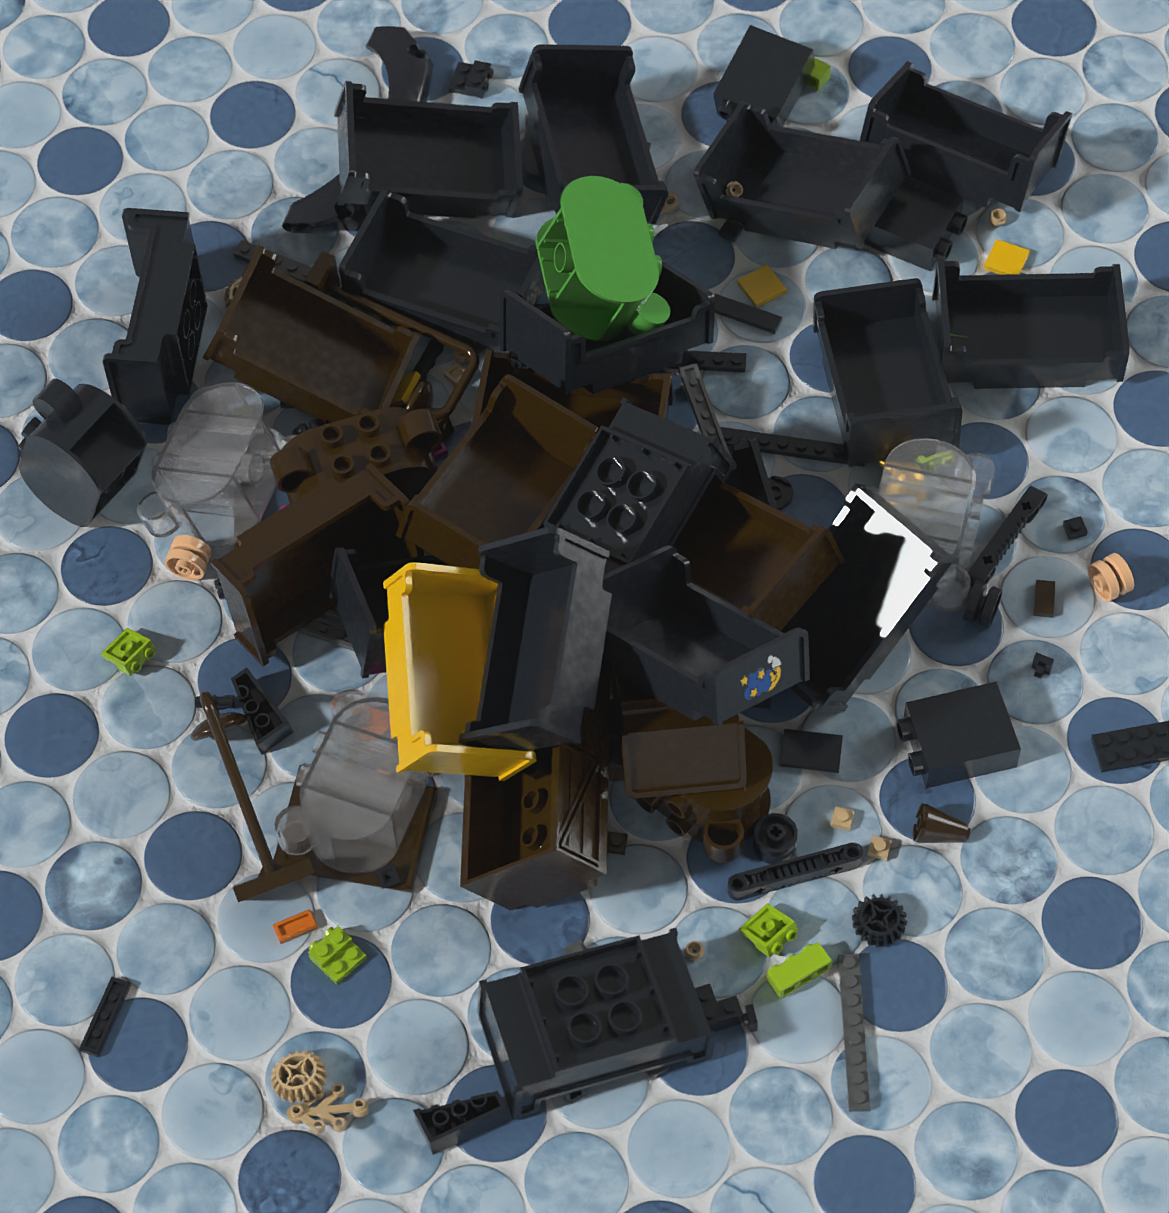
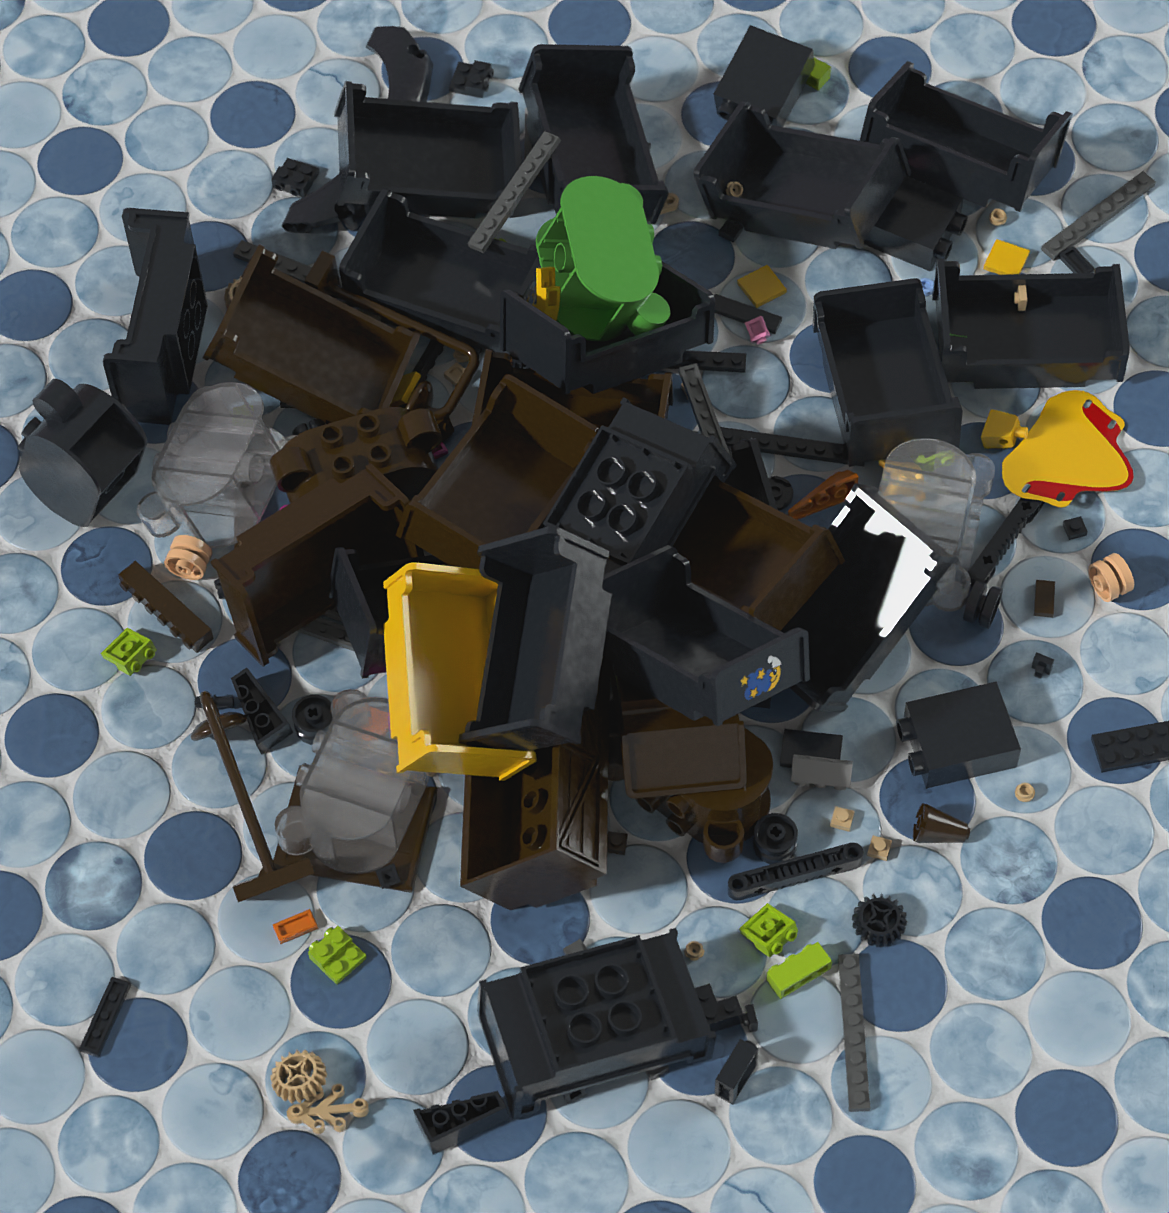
none -> dark brown brick [118,561,214,653]
none -> black plate [271,158,319,198]
none -> black wheel [292,695,337,745]
none -> dark grey plate [467,131,561,253]
none -> yellow slope [533,266,560,321]
none -> black window [715,1039,759,1105]
none -> bright pink bracket [745,316,770,345]
none -> orange wedge [788,469,859,520]
none -> light grey brick [791,755,853,790]
none -> light blue tile [920,278,934,296]
none -> yellow torso [981,409,1028,448]
none -> yellow piece [1002,390,1134,508]
none -> tan plate [1014,285,1027,311]
none -> tan plate [1015,783,1035,802]
none -> dark grey plate [1041,171,1156,261]
none -> black tile [1059,246,1095,273]

